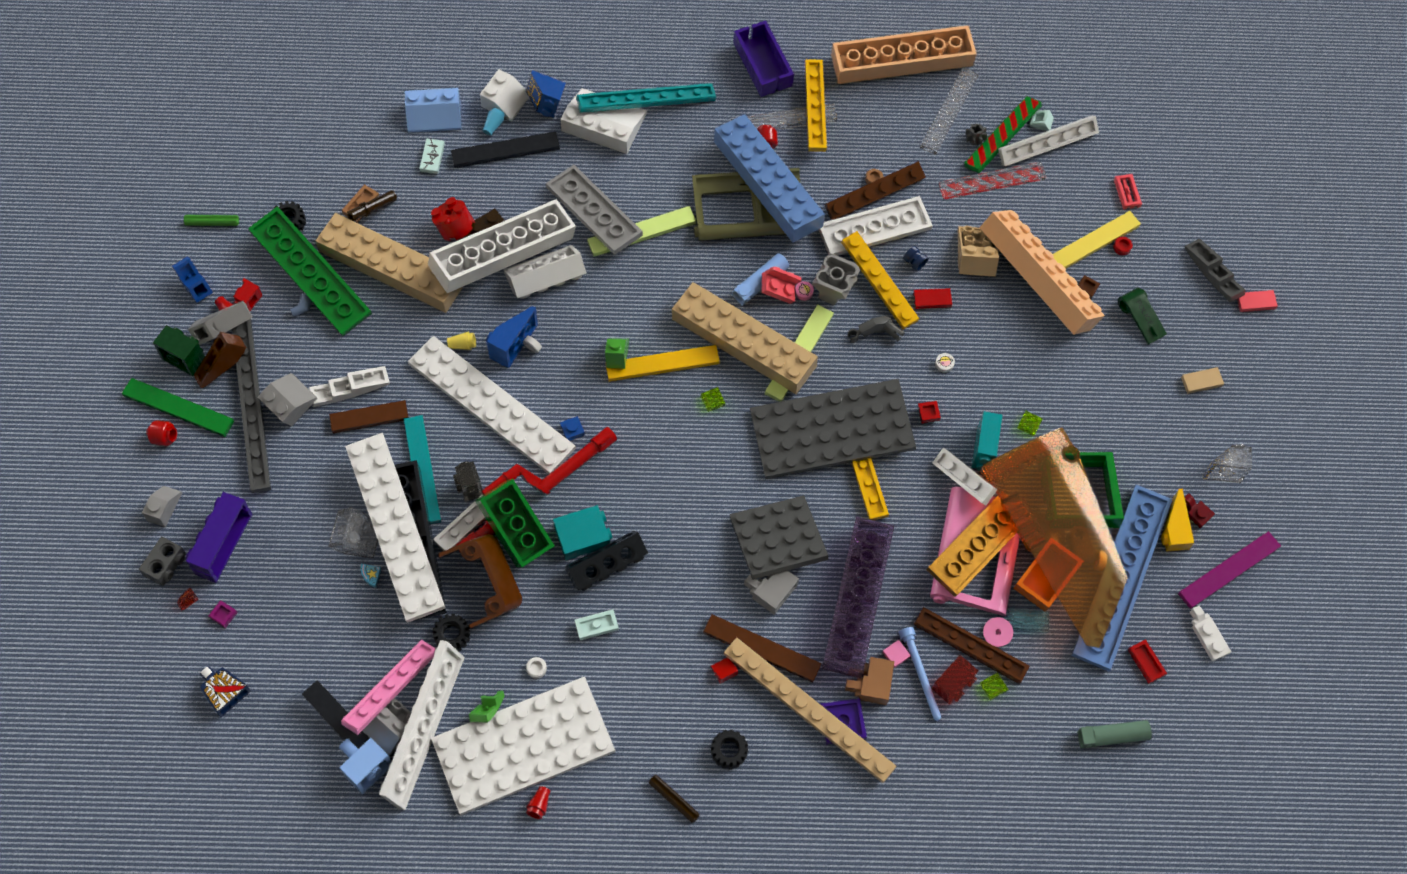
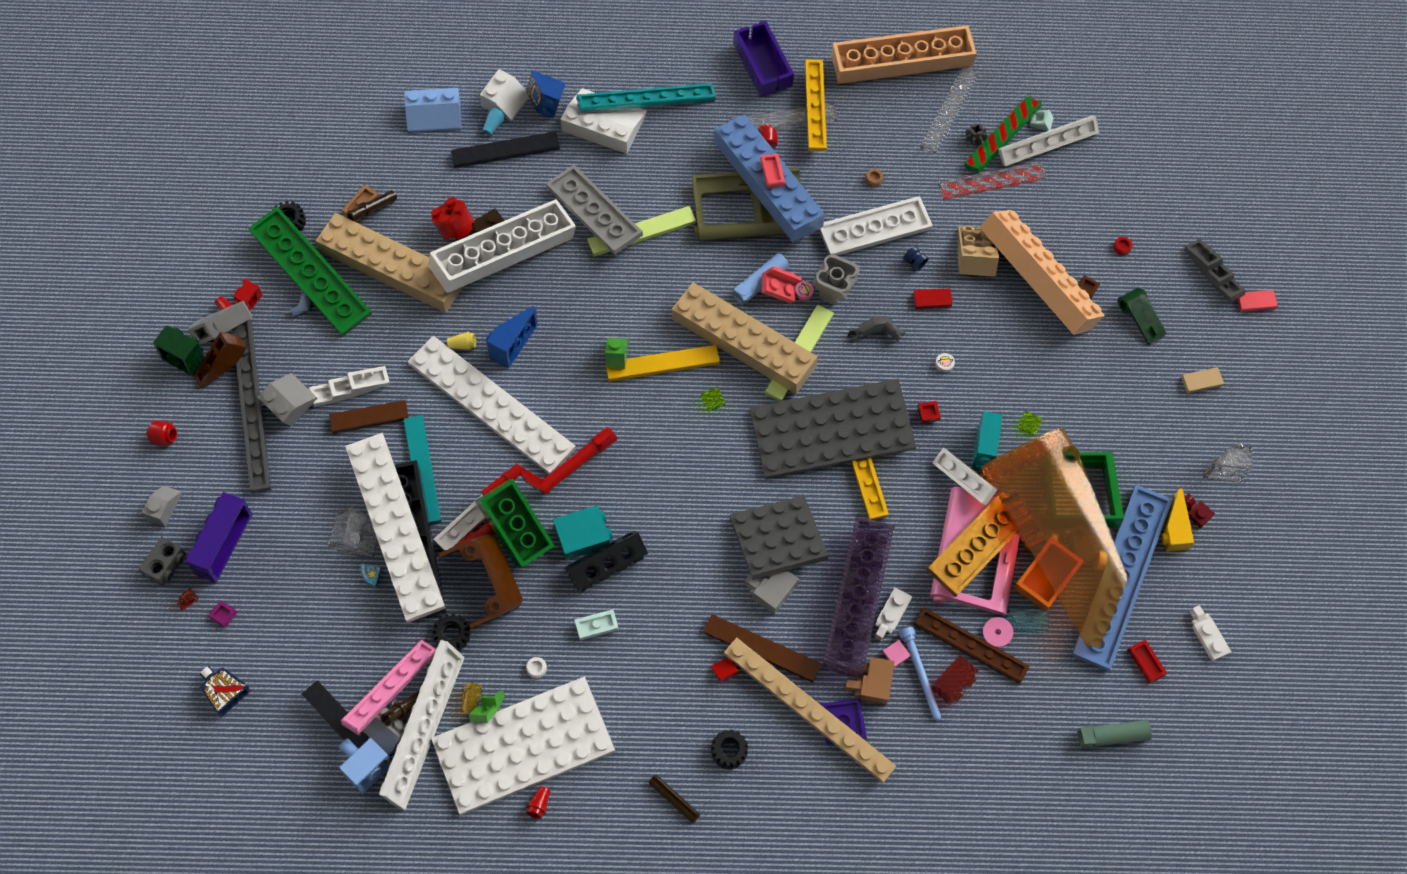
green tile [122,378,234,437] -> none
blue brick [172,256,213,302] -> none
bright green axle [184,215,239,226] -> none
light aqua tile [420,139,445,174] -> none
clear smoke brick [453,461,482,502] -> none
white slope [503,245,586,299] -> none
white tile [523,336,542,353] -> none
blue plate [560,416,585,441] -> none
reddish brown plate [824,161,926,220] -> none
yellow plate [841,231,919,330] -> none
clear neon green tile [980,672,1009,701] -> none
light yellow tile [1053,211,1141,269] -> none
coral tile [1114,174,1142,210] -> none
magenta tile [1178,531,1281,609] -> none
none -> dark brown pin [380,690,419,726]
none -> clear yellow cone [461,682,483,713]
none -> coral tile [760,154,785,189]
none -> white hinge [875,588,912,642]

